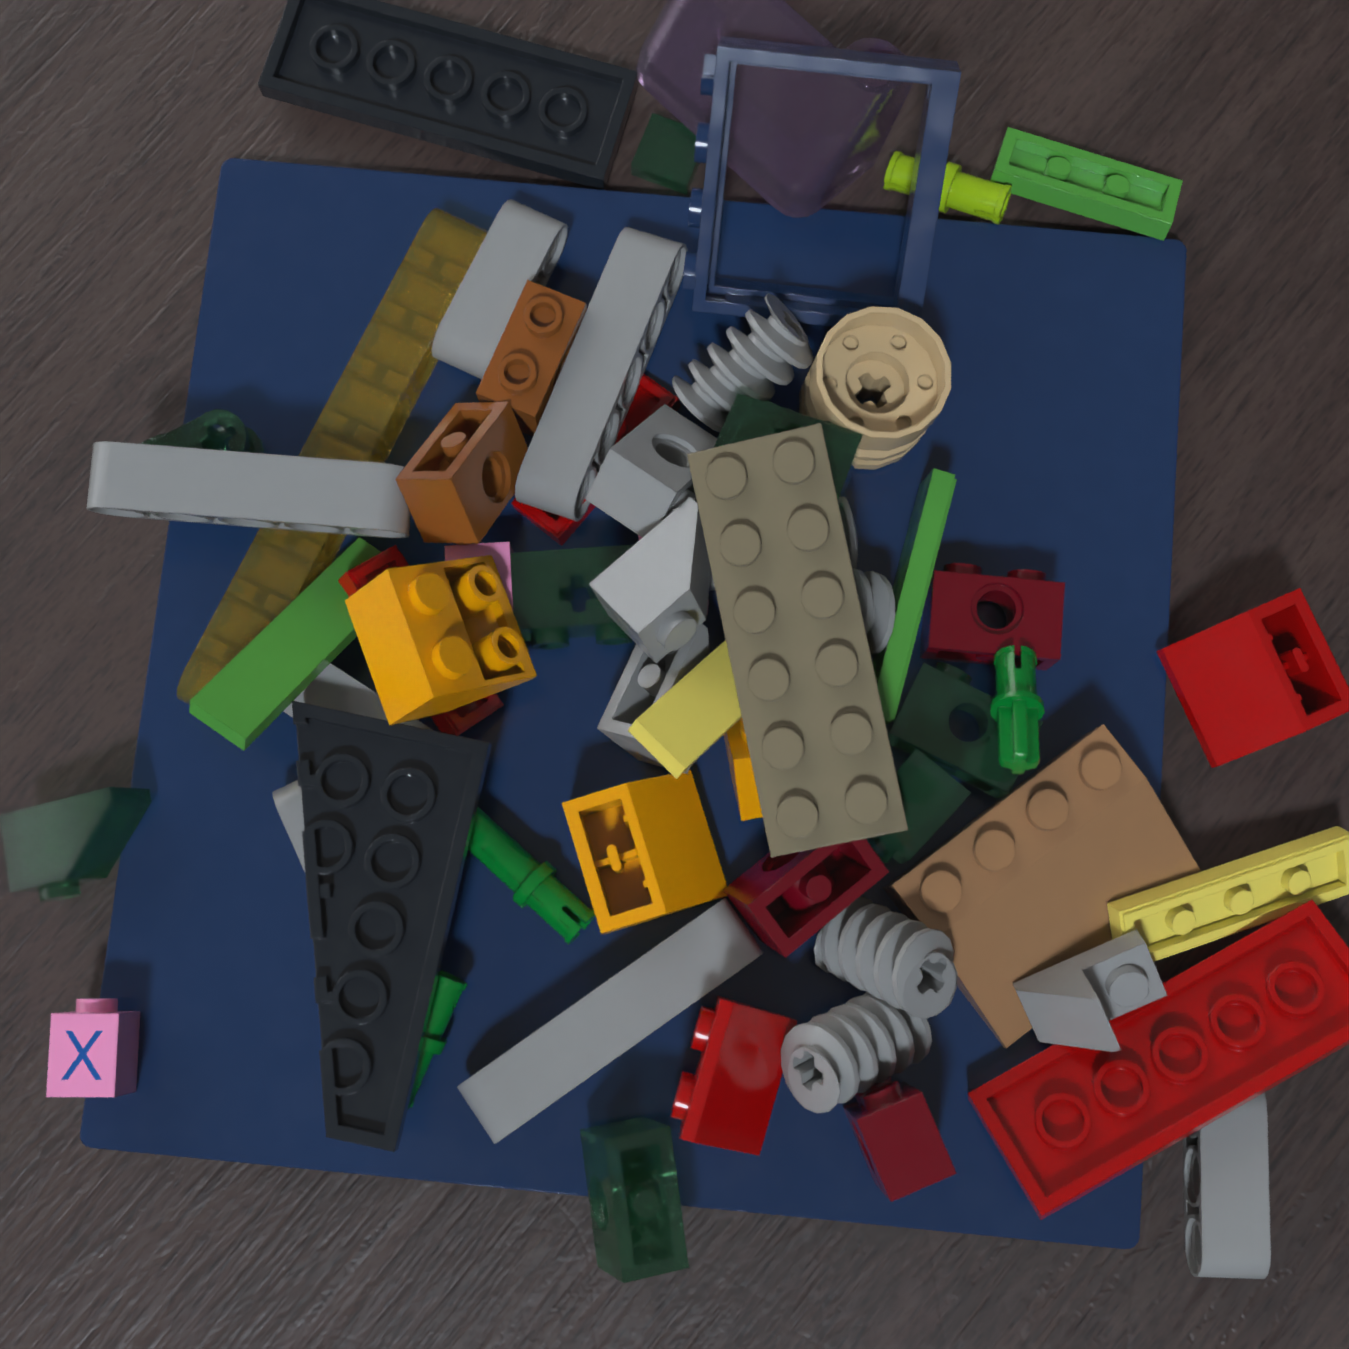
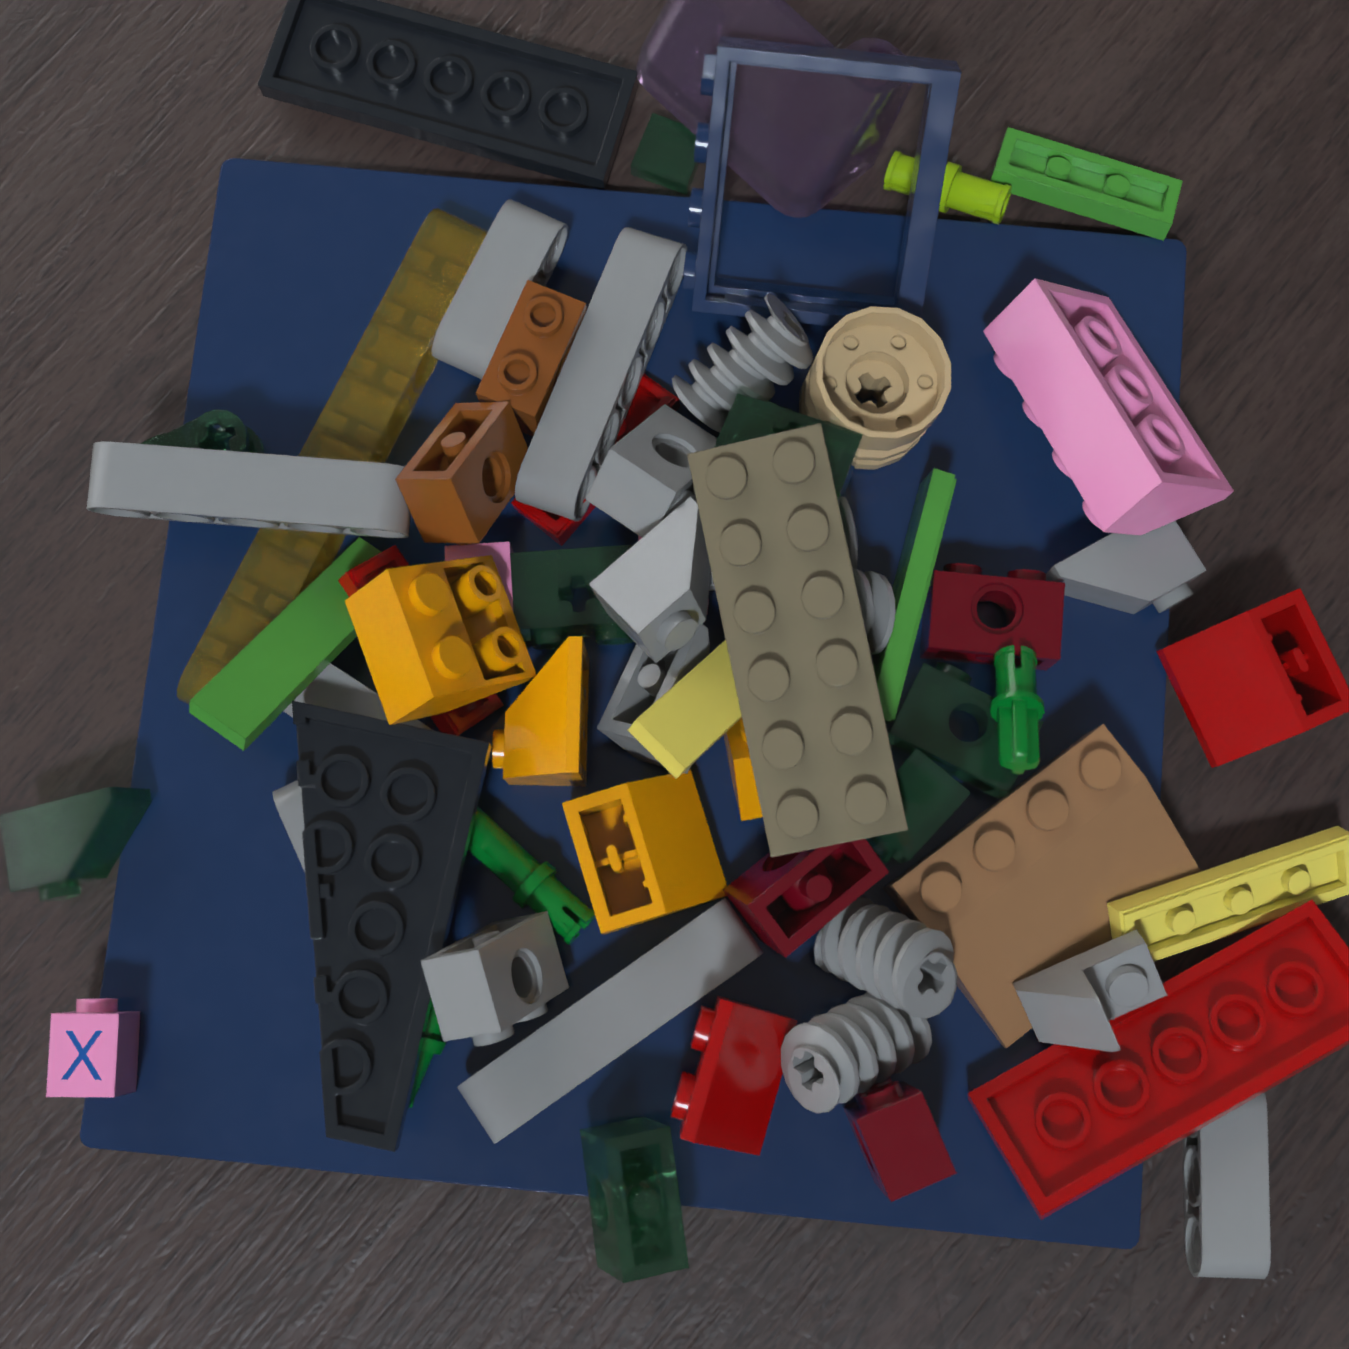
none -> light grey brick [421,911,569,1046]
none -> light orange slope [492,636,590,786]
none -> bright pink slope [983,278,1234,536]
none -> light grey slope [1046,521,1206,614]

